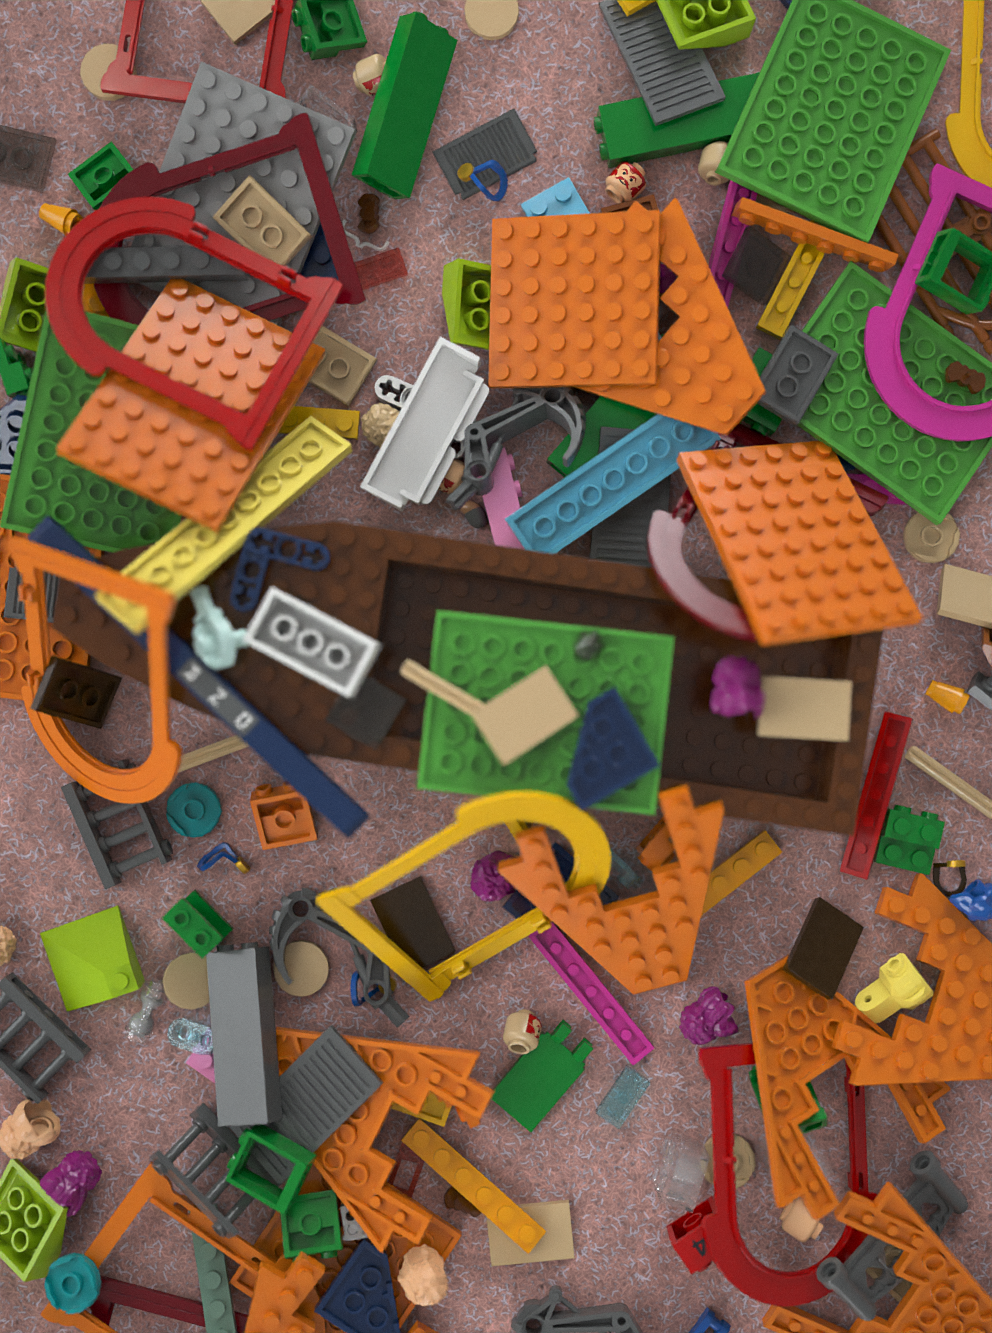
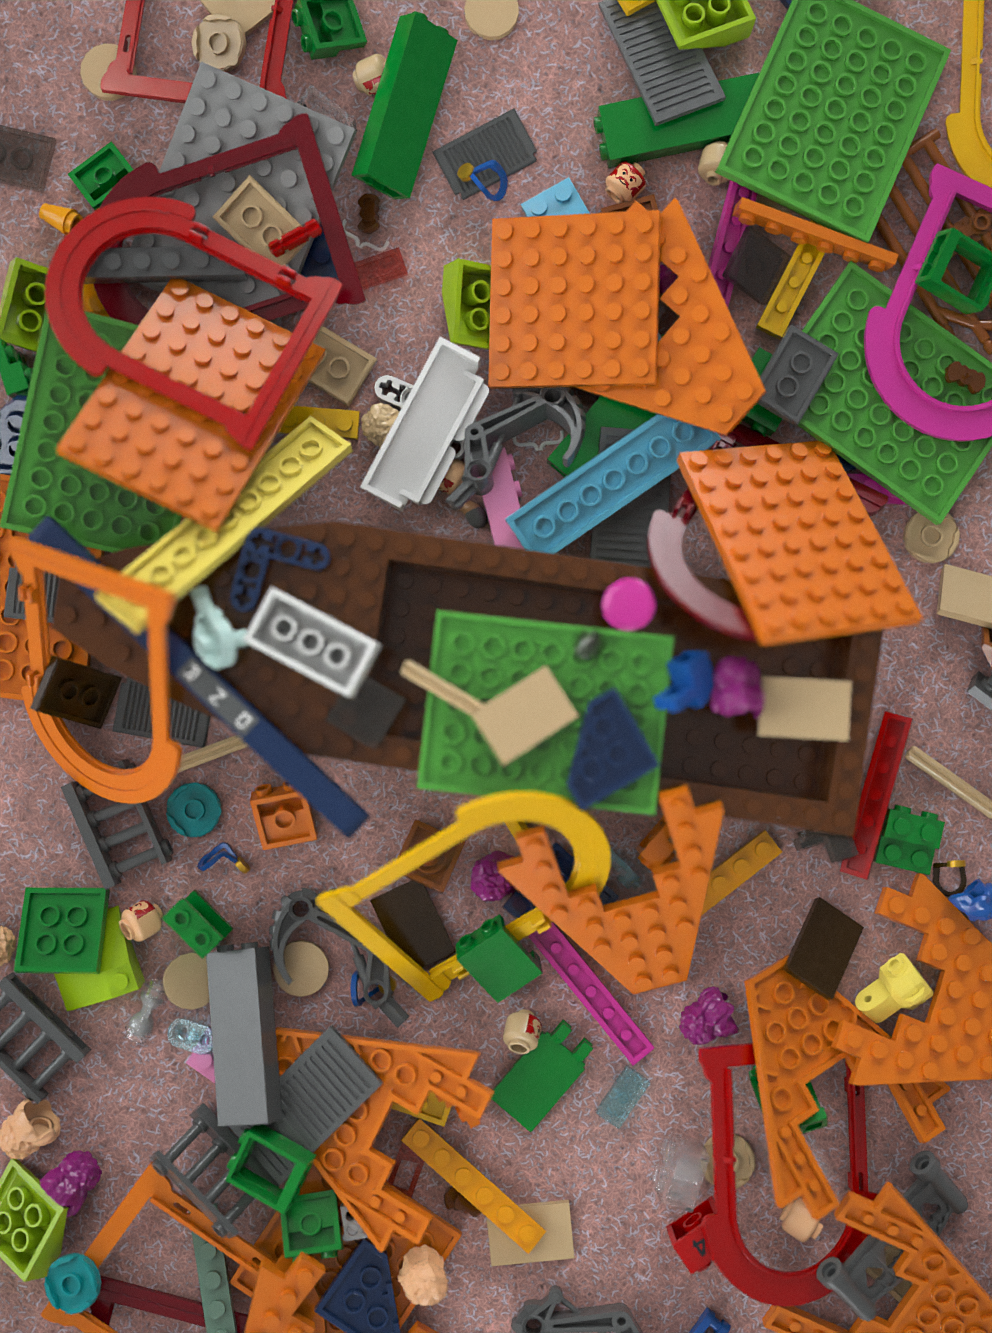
light orange cone [925,680,970,714] -> none
none -> green plate [14,887,110,974]
none -> dark grey window [112,676,211,748]
none -> light nougat head [119,900,163,942]
none -> tan tile [192,13,247,72]
none -> red axle [268,219,322,257]
none -> dark orange plate [398,819,466,894]
none -> green panel [455,914,543,1003]
none -> white piece [512,430,564,451]
none -> dark pink piece [602,578,657,631]
none -> blue brick [653,650,714,712]
none -> clear smoke brick [793,829,860,864]

